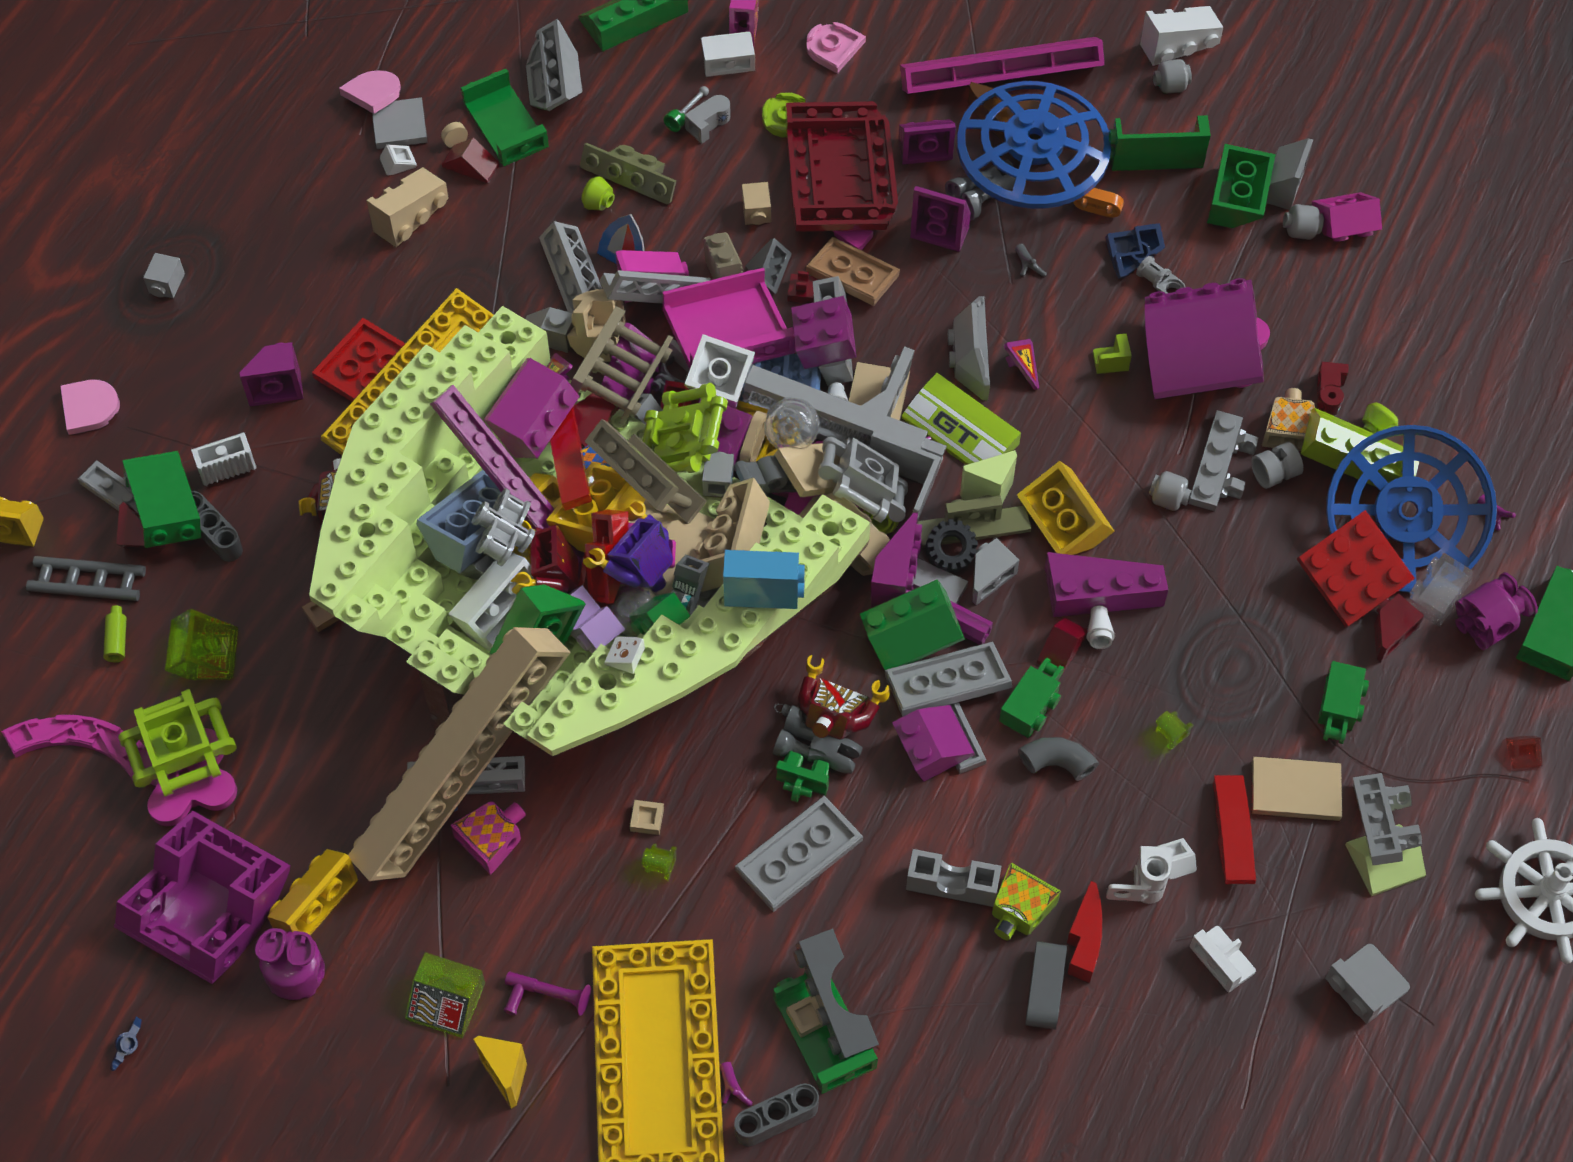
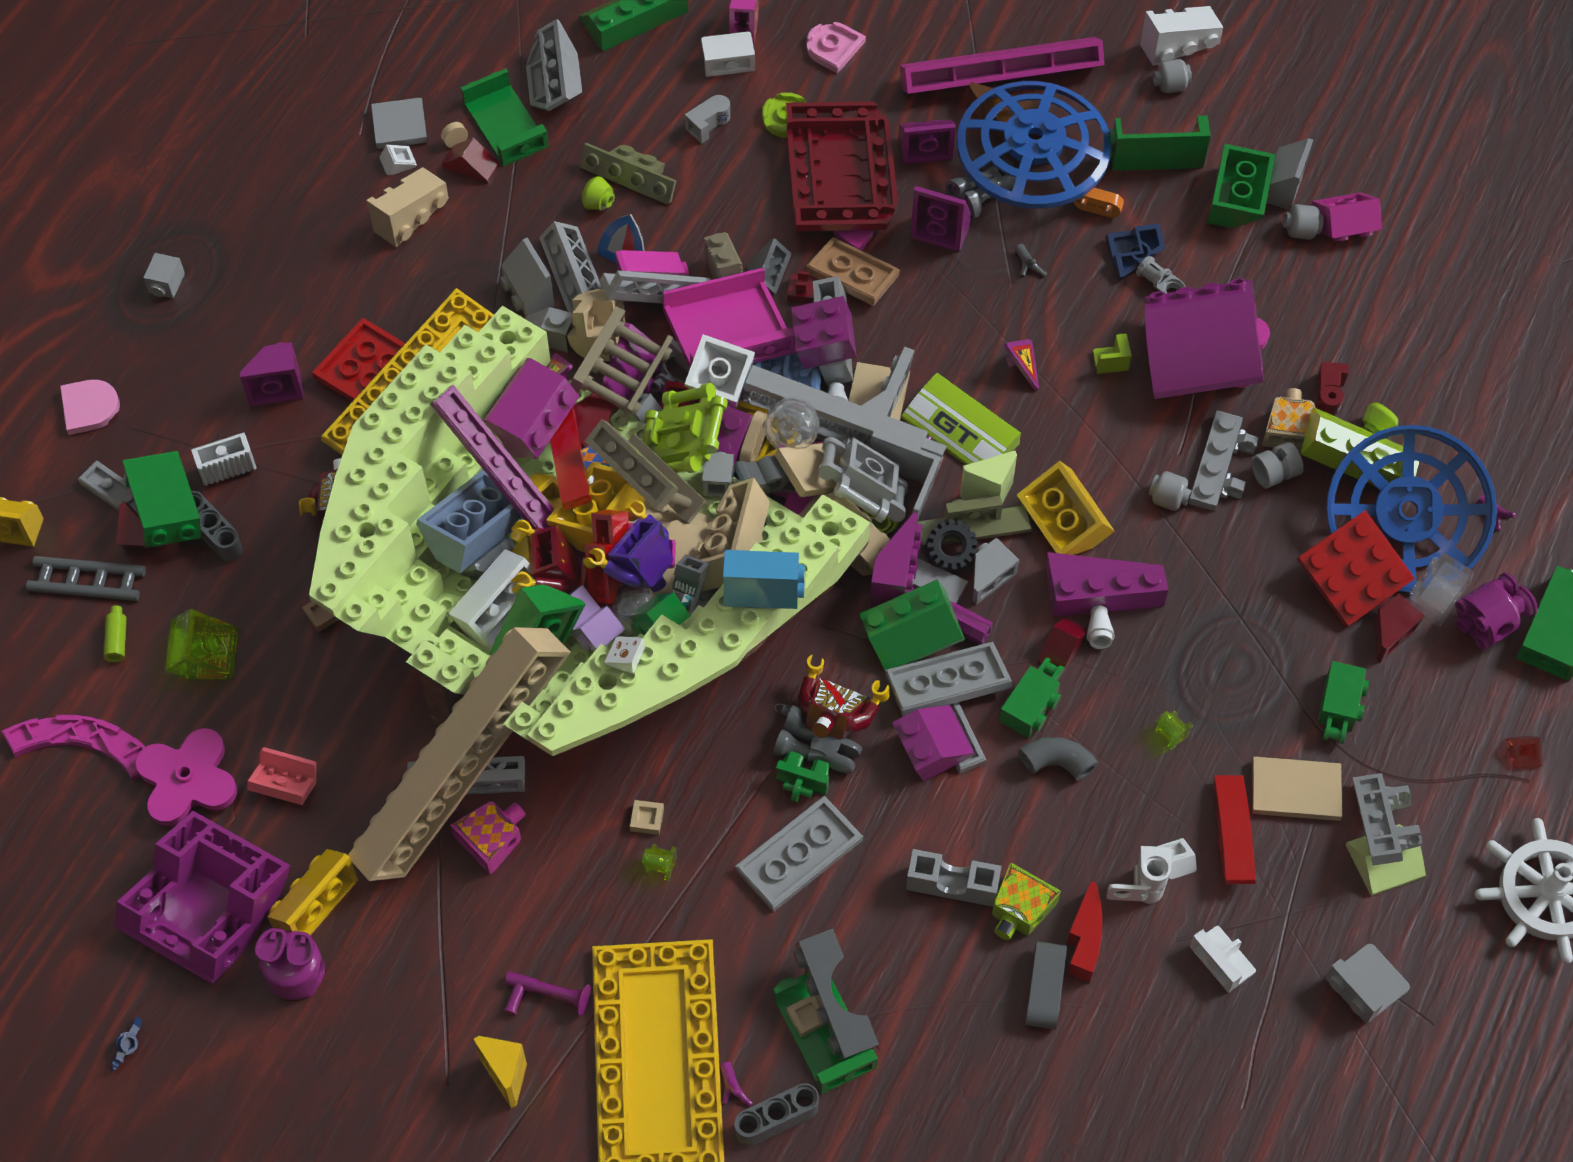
lime brick [118,689,237,797] -> none
bright pink tile [339,71,401,114] -> none
slope [406,952,485,1038] -> none
light grey axle [471,488,535,566] -> none
green hinge [663,86,709,132] -> none
tan brick [742,182,771,225] -> none
light grey wedge [948,296,990,400] -> none
none -> coral bracket [247,747,317,805]
none -> light grey slope [500,238,555,318]

